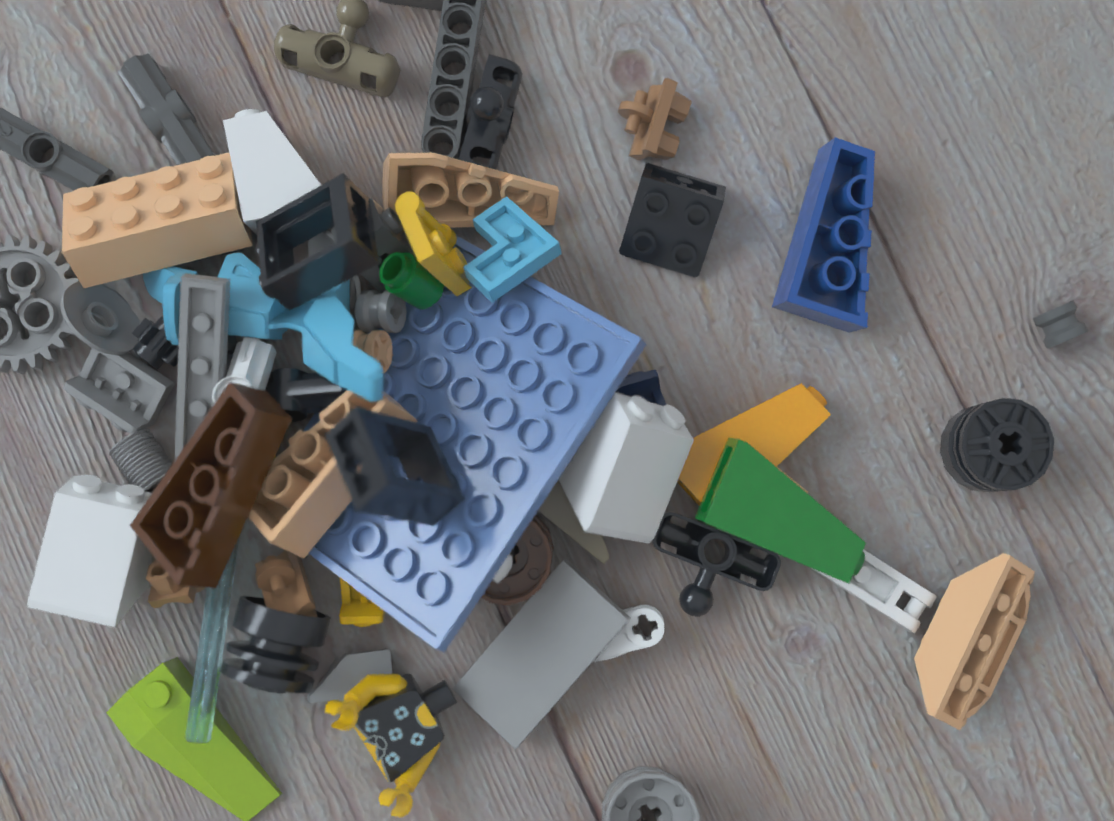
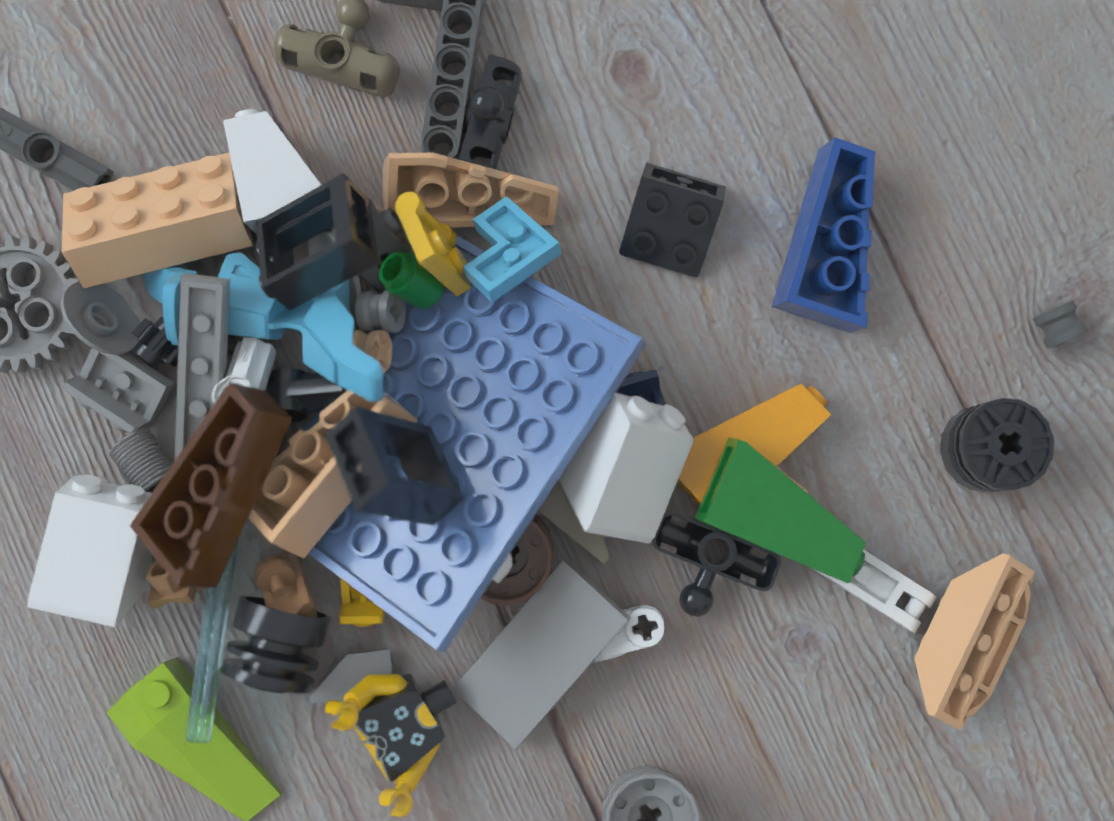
dark grey piece [118,53,215,165] -> none
medium nougat hips [618,78,692,160] -> none

